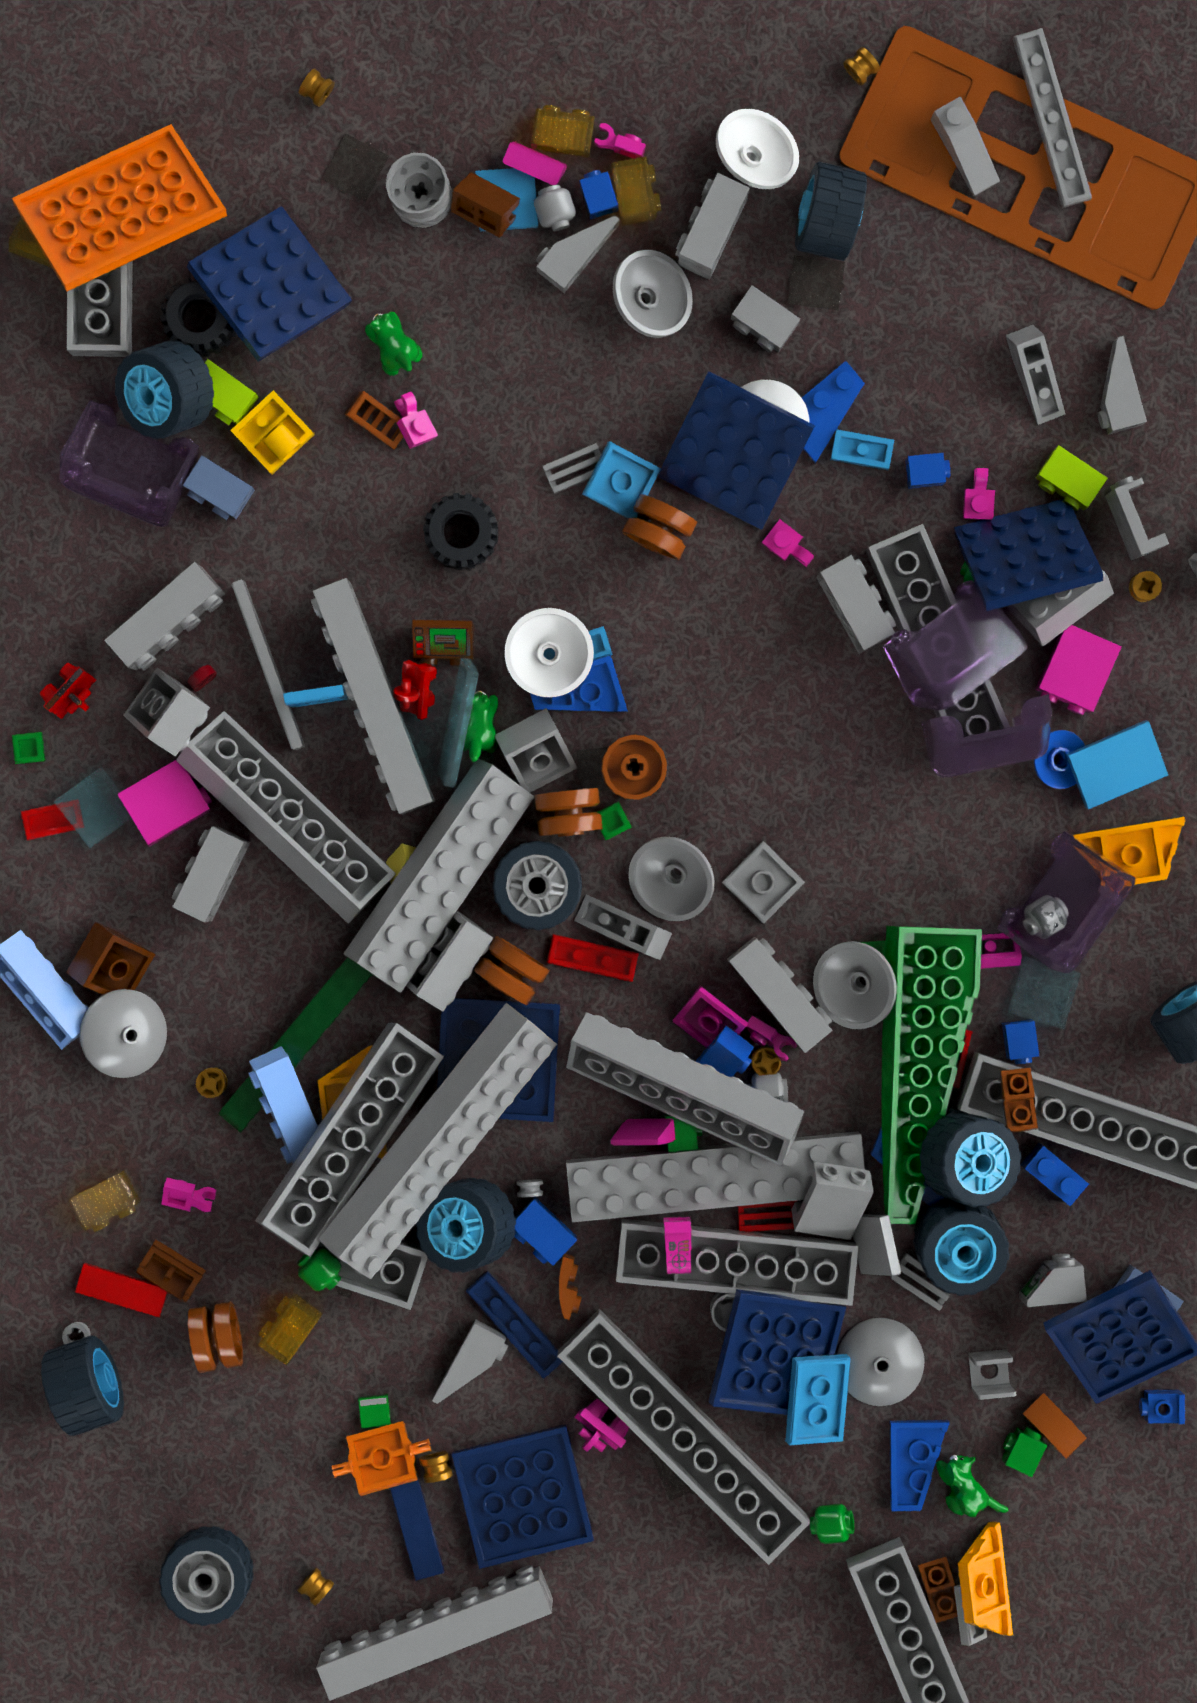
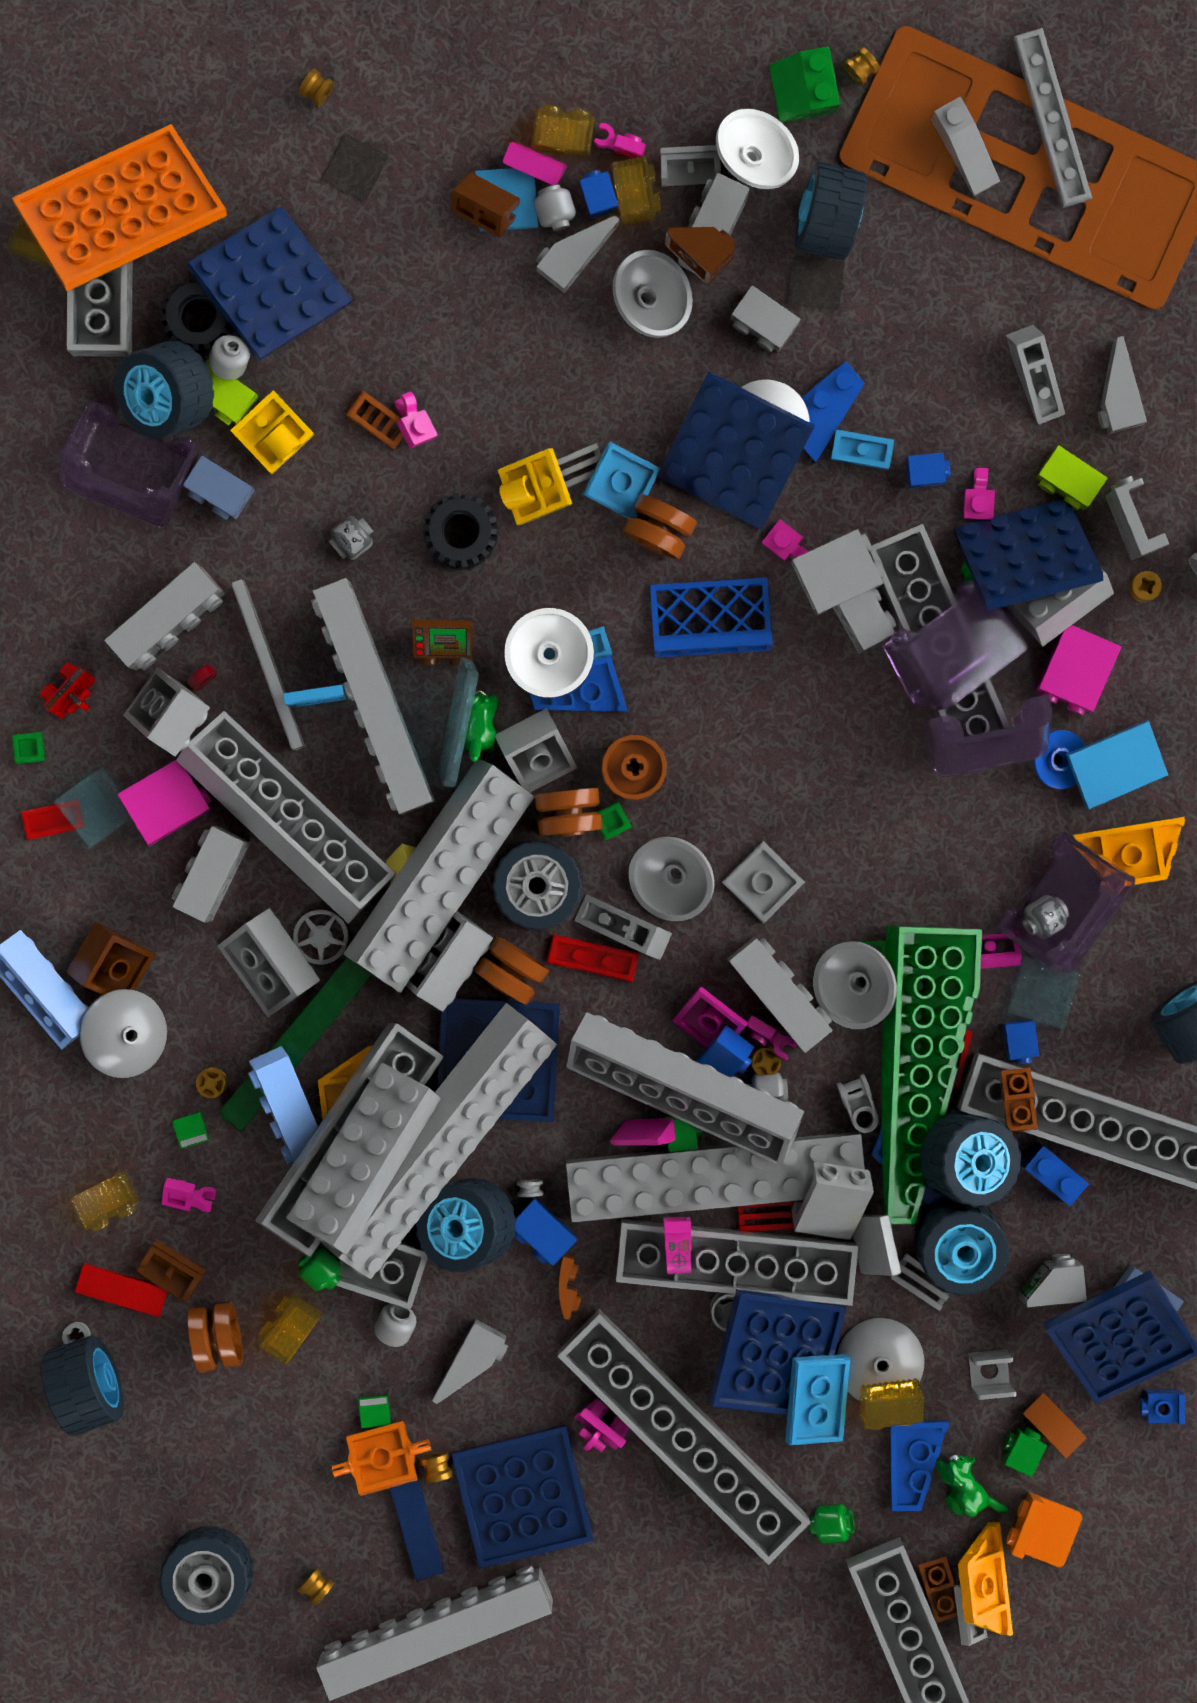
green animal [365,312,423,376] -> none
light grey wheel [386,152,452,228] -> none
red hips [393,660,437,720] -> none
dark blue tile [466,1271,563,1379] -> none
none -> green tile [172,1112,210,1149]
none -> light grey head [209,335,250,380]
none -> light grey slope [218,908,320,1017]
none -> light grey brick [286,1062,441,1255]
none -> light grey wheel [293,909,349,965]
none -> head [329,516,374,560]
none -> light grey head [374,1303,417,1347]
none -> yellow plate [498,448,572,525]
none -> blue fence [650,578,773,658]
none -> light grey hinge [660,145,721,187]
none -> reddish brown slope [665,227,736,286]
none -> green slope [769,46,840,123]
none -> light grey panel [791,529,885,616]
none -> light grey piece [836,1074,879,1133]
none -> clear yellow brick [860,1378,924,1430]
none -> orange bracket [1006,1492,1082,1567]

